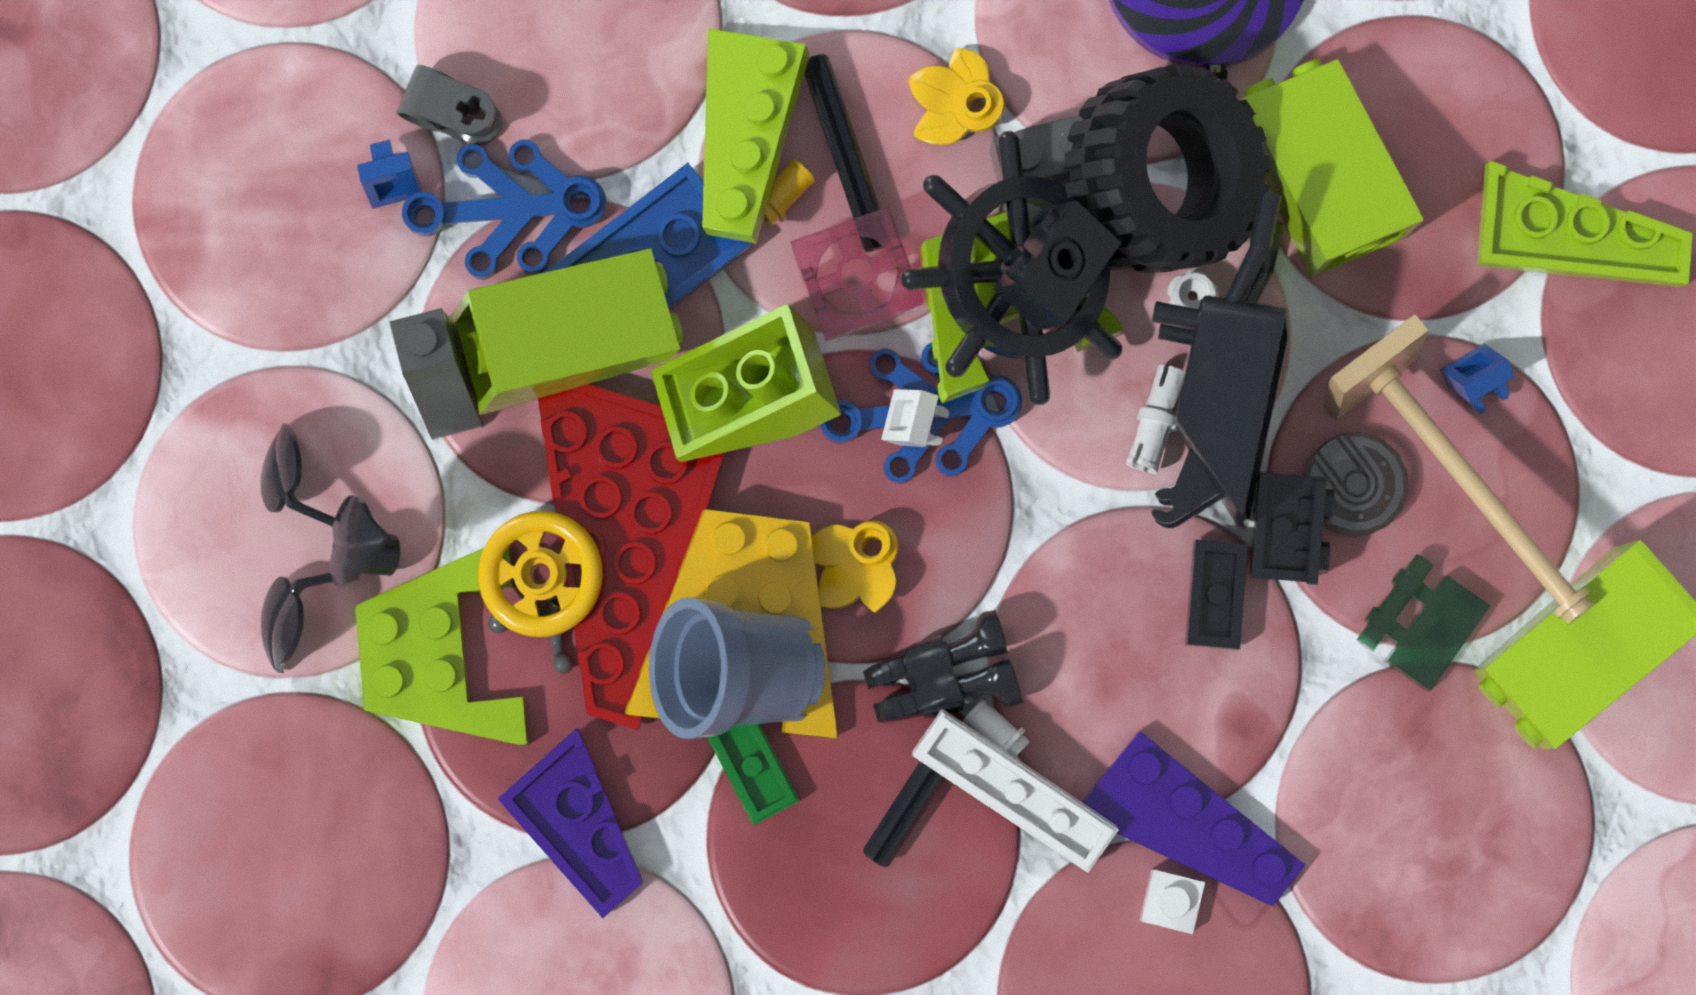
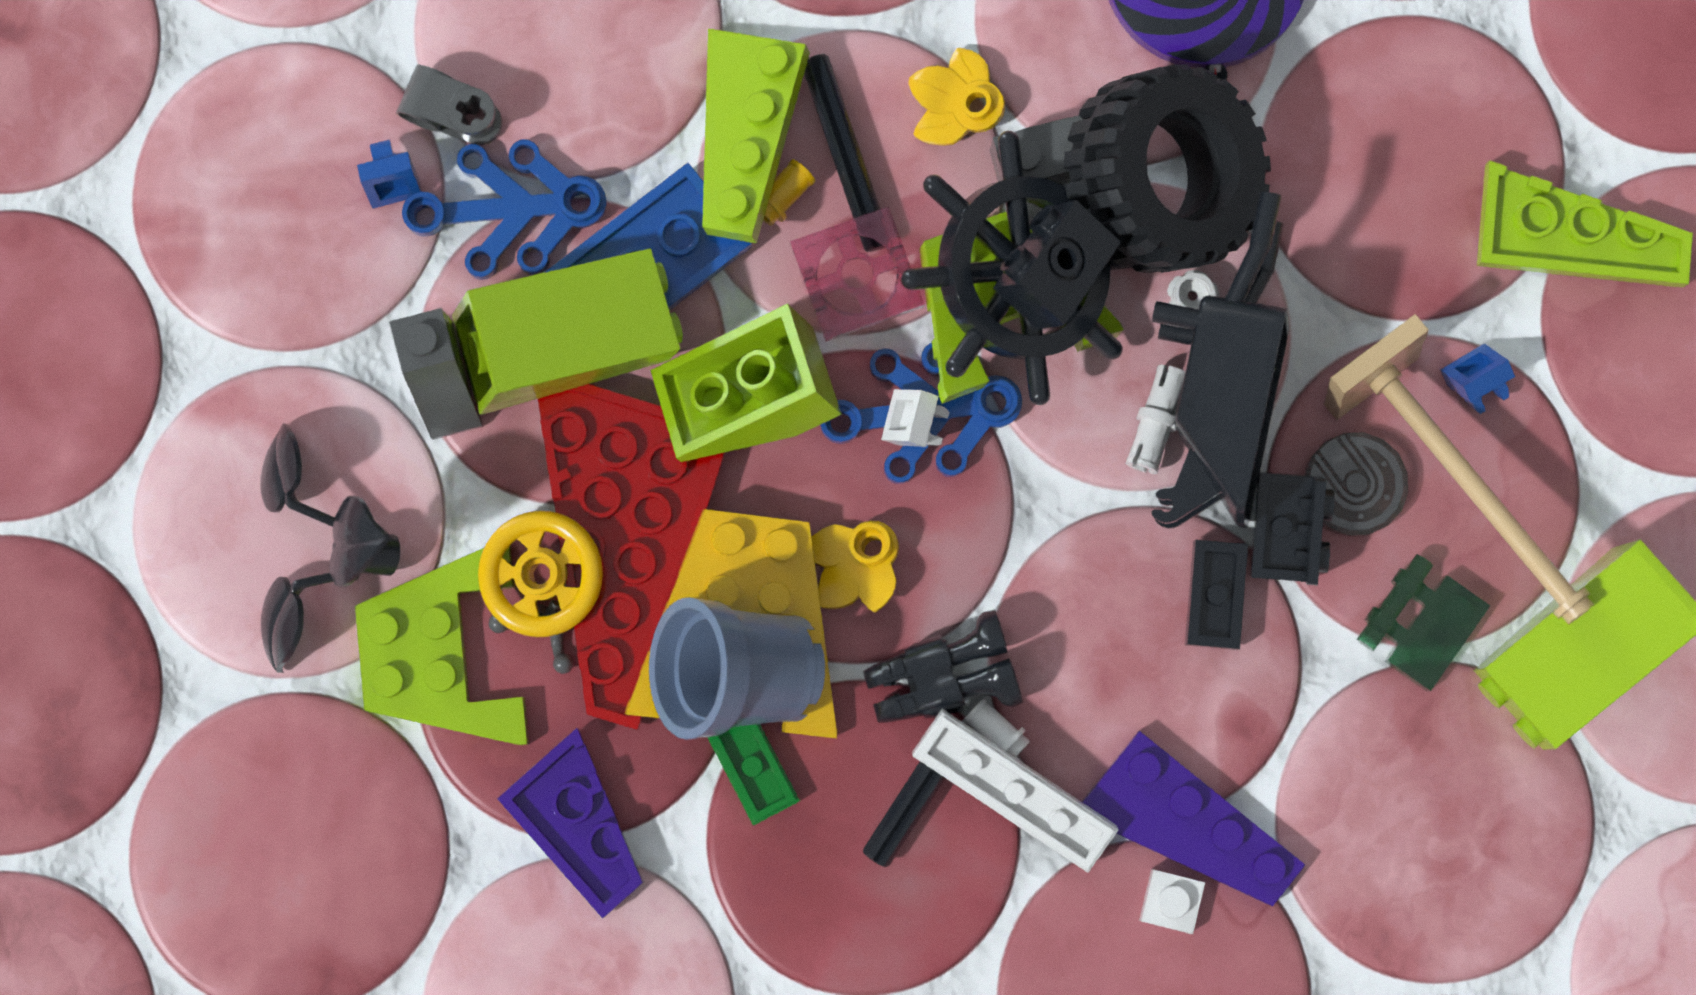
lime slope [1241,59,1424,279] -> none

